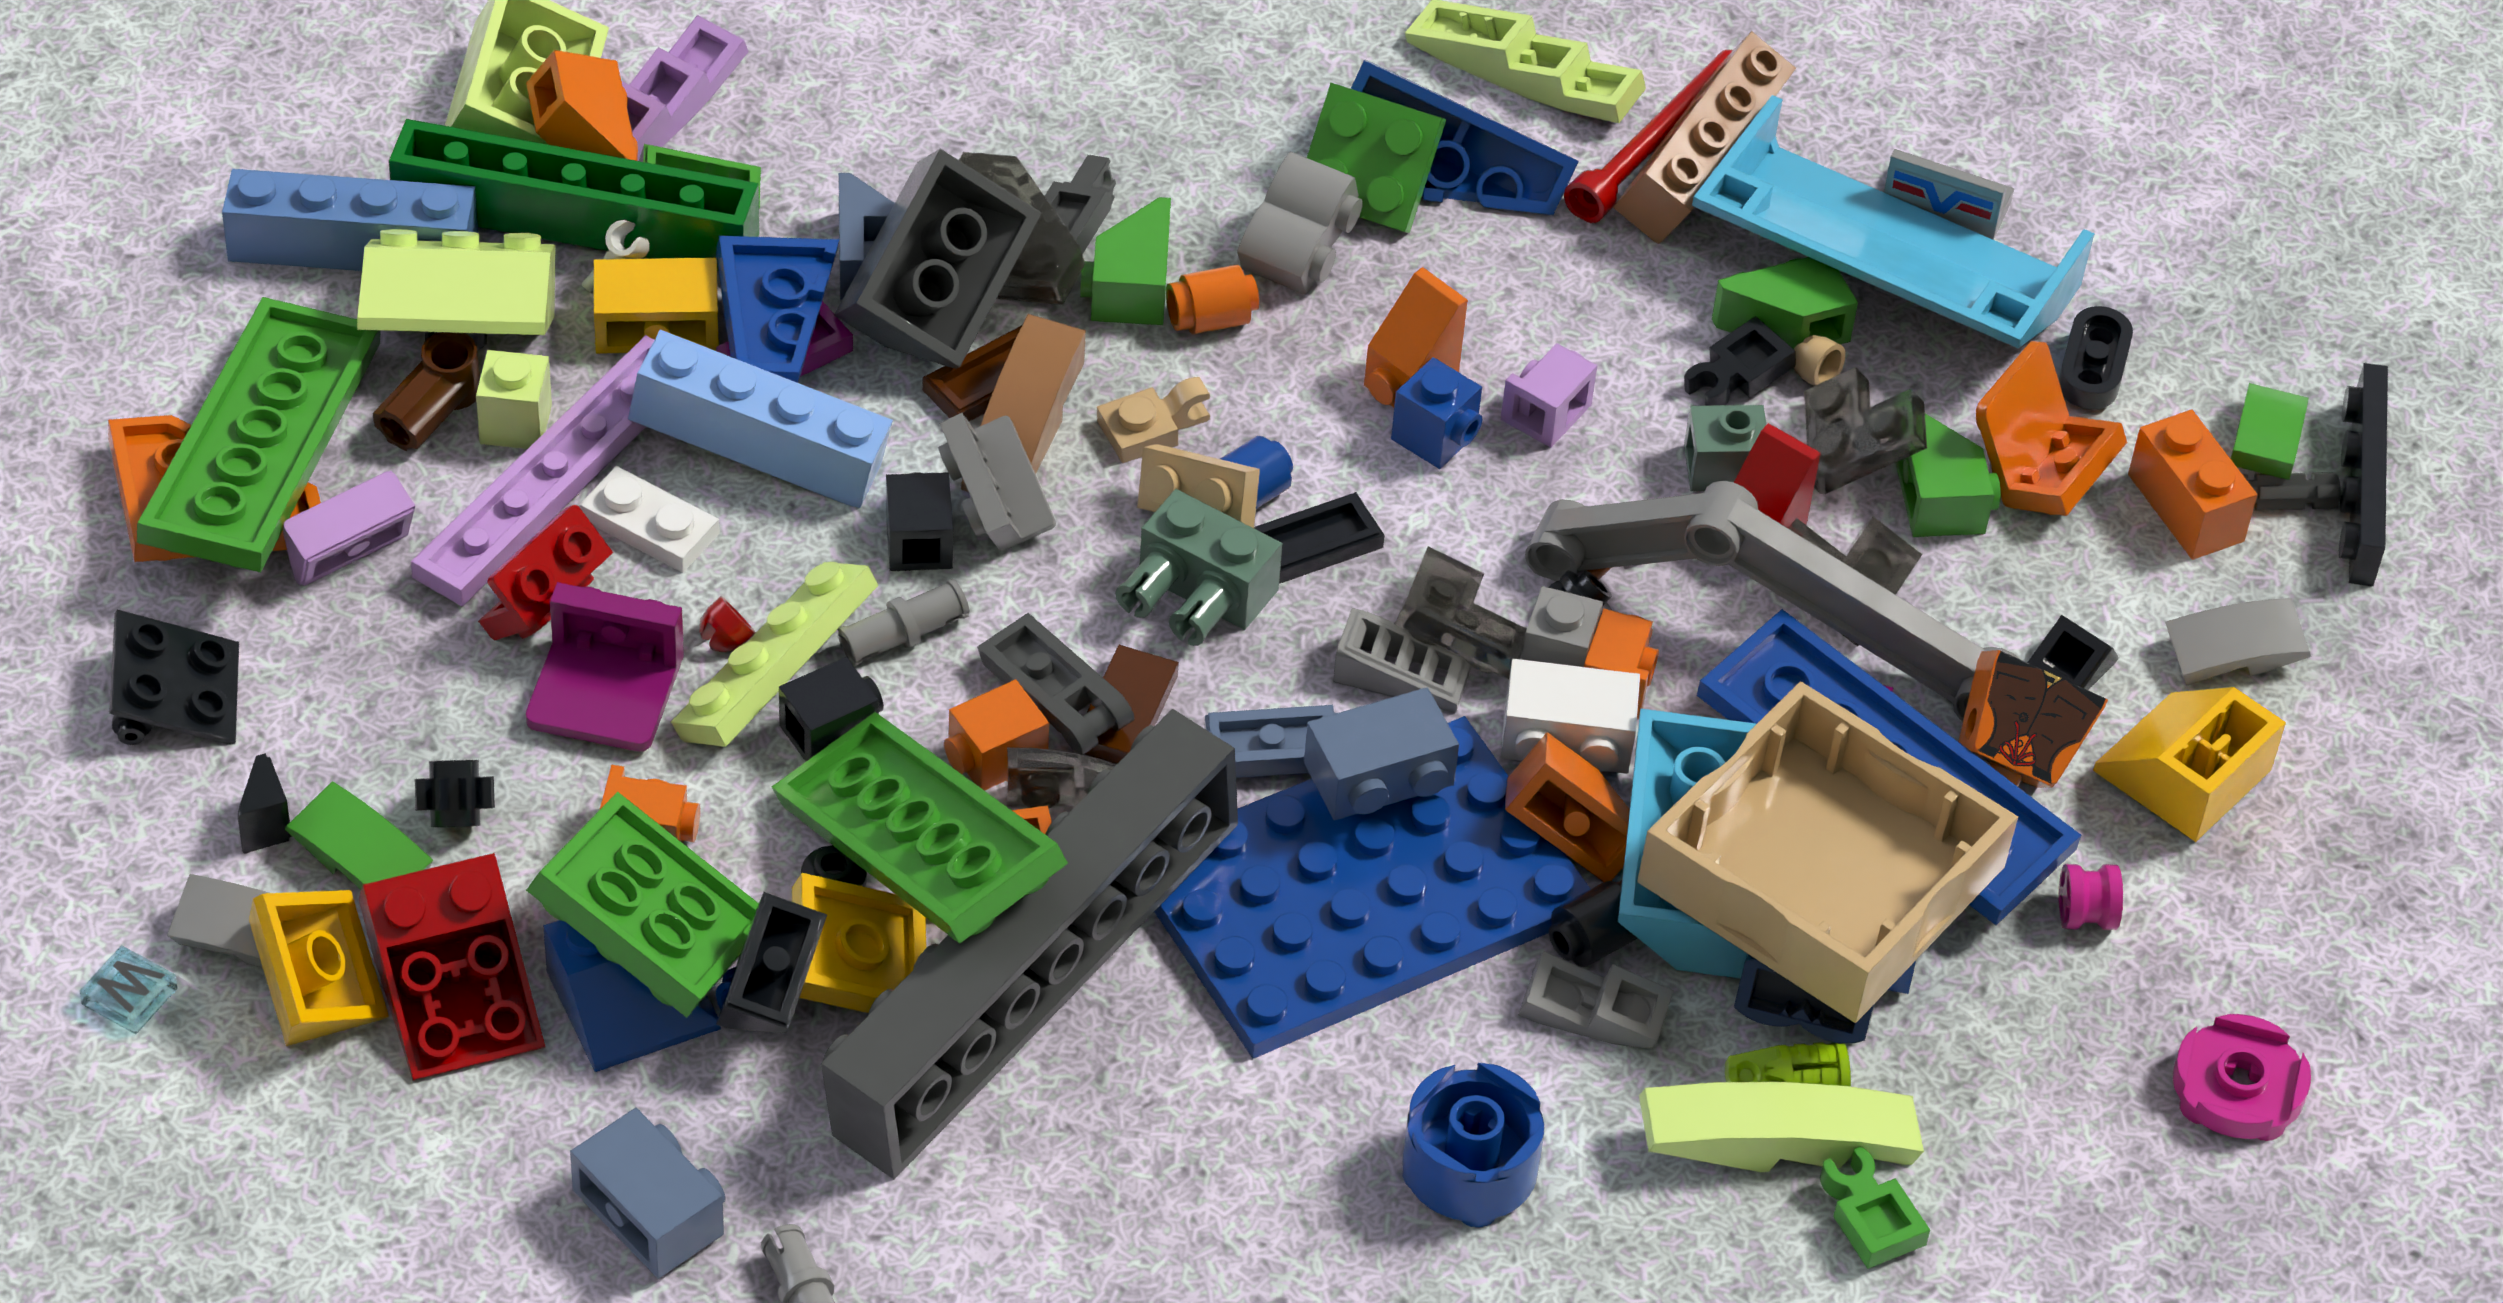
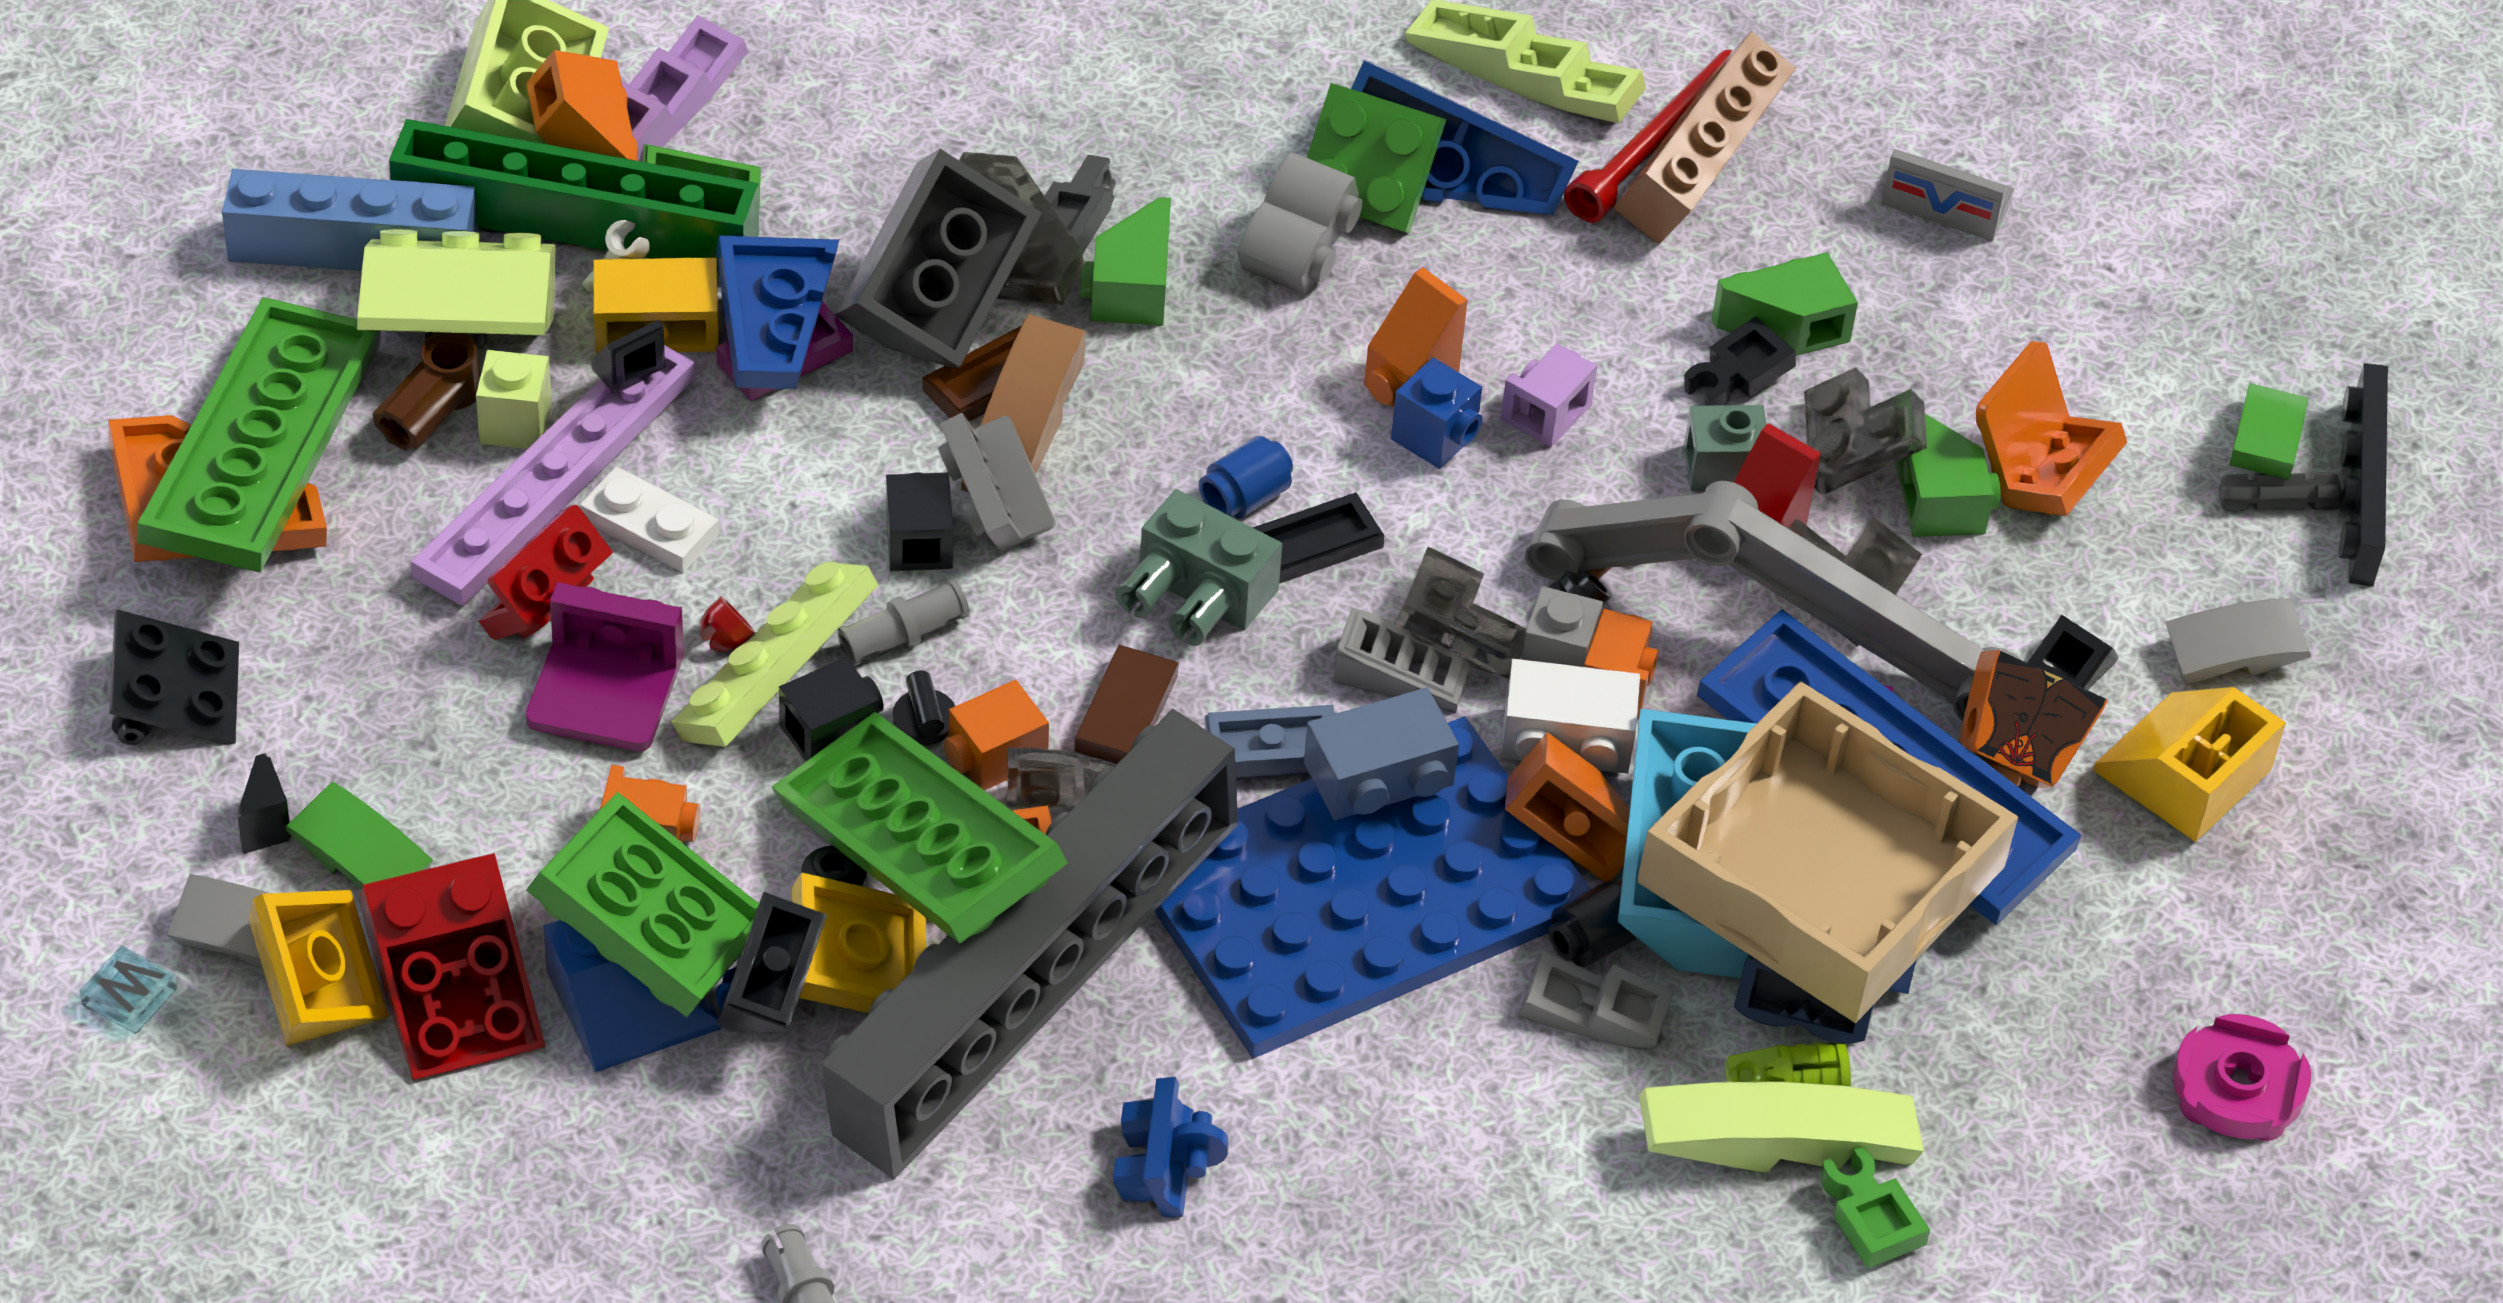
lavender slope [283,471,415,586] -> none
black gear [415,760,495,827] -> none
sand blue brick [570,1107,726,1279] -> none
light blue brick [628,330,893,508] -> none
sand blue slope [838,173,895,300] -> none
dark grey plate [977,613,1135,756] -> none
tan plate [1097,377,1210,463] -> none
tan plate [1137,444,1260,528] -> none
orange brick [1166,264,1259,335] -> none
blue brick [1402,1063,1544,1228] -> none
medium azure slope [1692,95,2095,349] -> none
tan hinge [1794,335,1845,389] -> none
dark pink wheel [2058,864,2123,930] -> none
black plate [2059,306,2133,409] -> none
orange brick [2128,409,2258,560] -> none
none -> black slope [591,320,665,393]
none -> black plate [893,670,955,745]
none -> blue hips [1113,1076,1229,1218]

